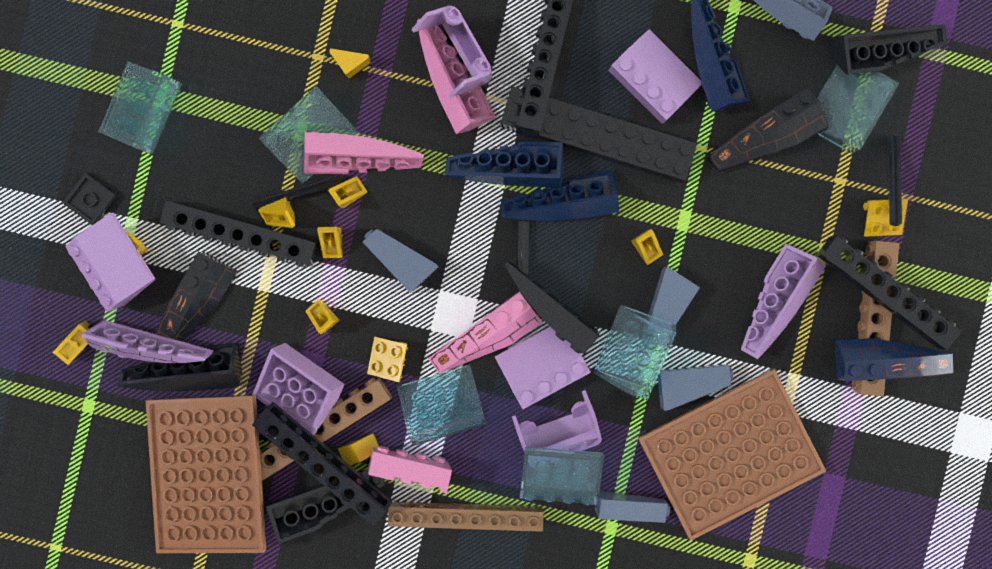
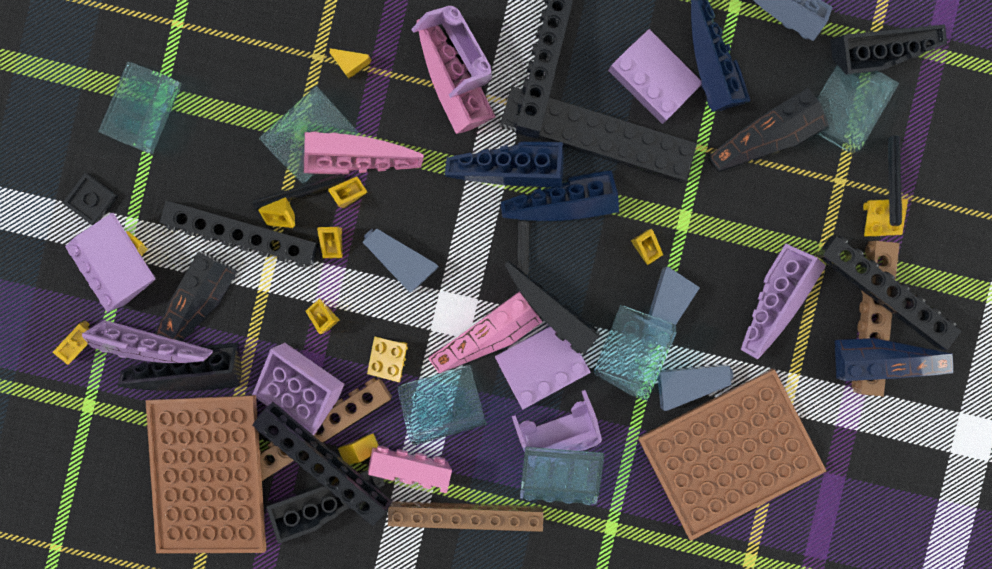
sand blue slope [594,490,670,523] -> none

